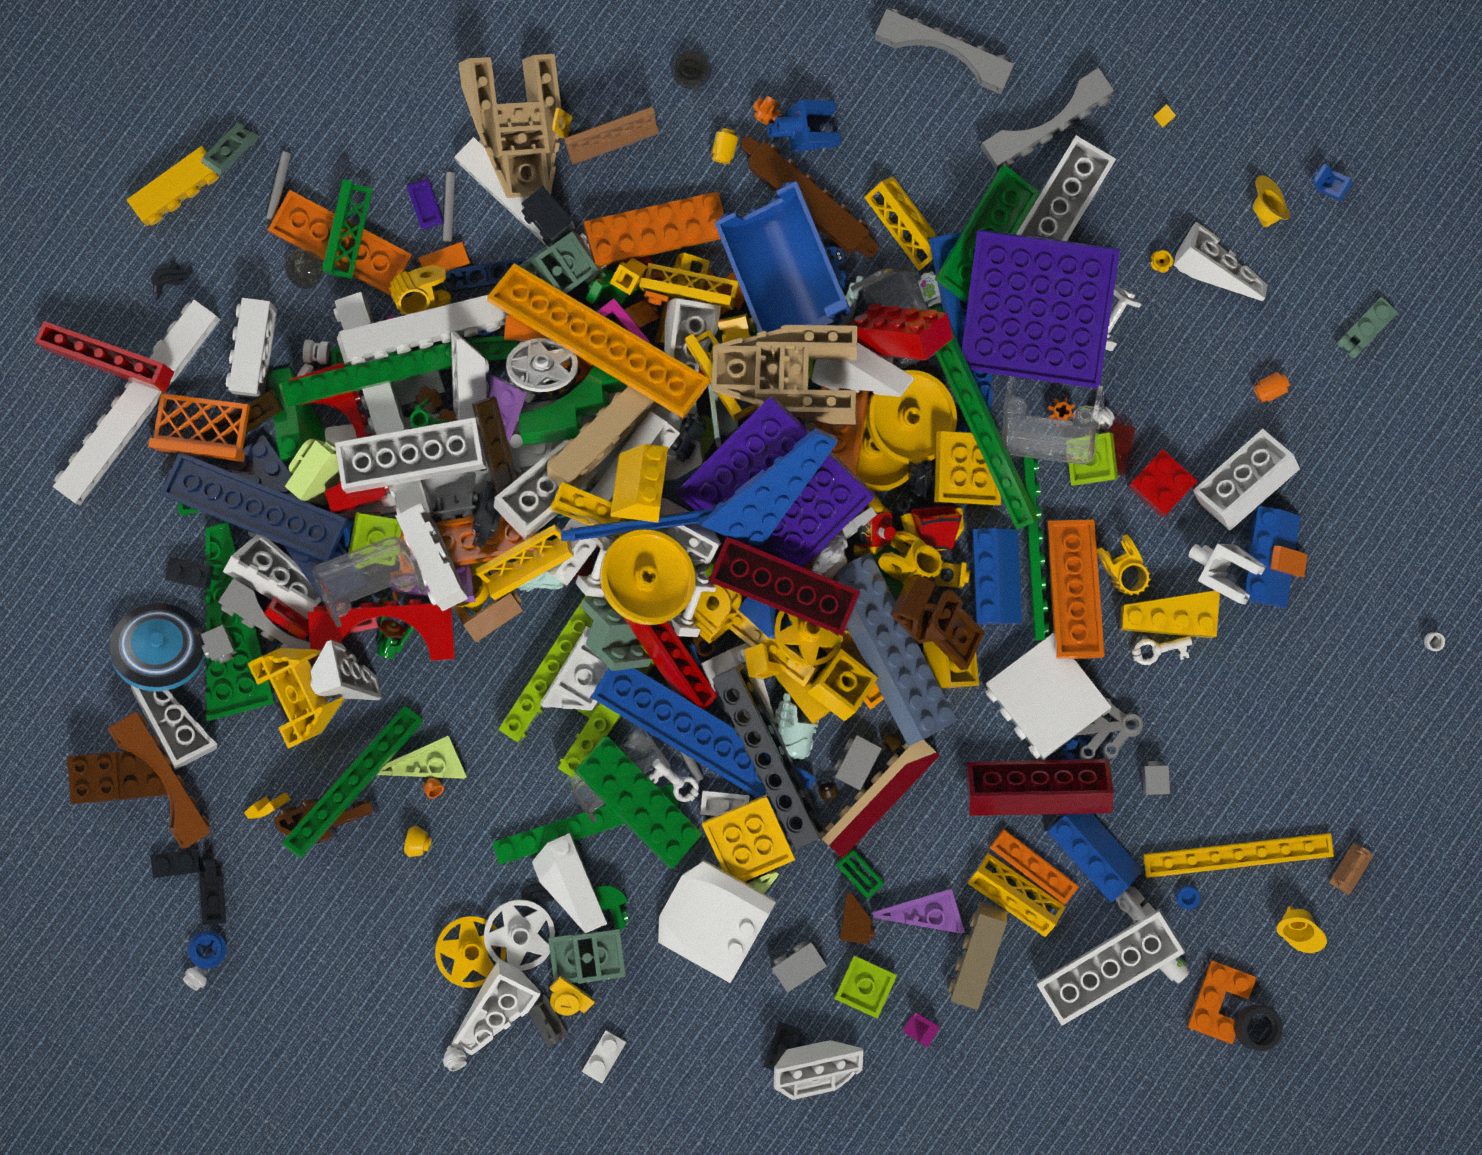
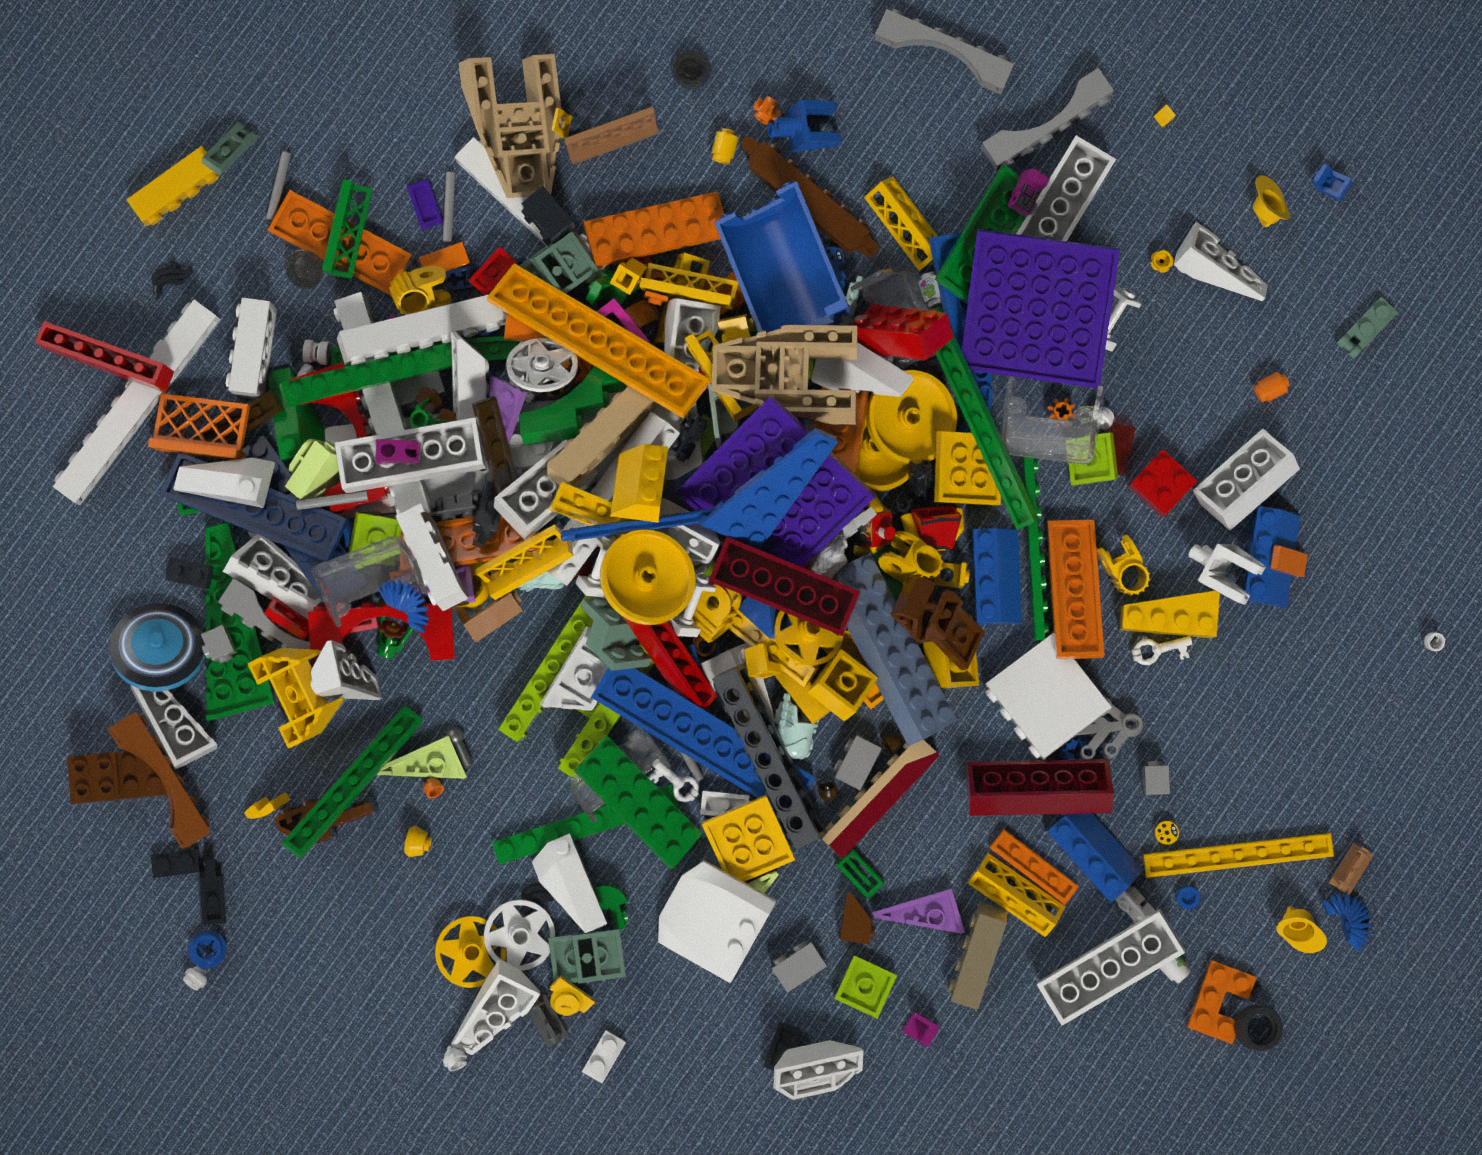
none -> white wedge [174,458,275,508]
none -> light grey bar [296,491,368,510]
none -> magenta leg [376,439,421,465]
none -> blue hair [378,580,429,633]
none -> flat silver bar [445,727,474,769]
none -> red plate [468,247,518,296]
none -> magenta leg [1008,168,1050,217]
none -> yellow tile [1154,821,1179,845]
none -> blue hair [1322,894,1371,952]

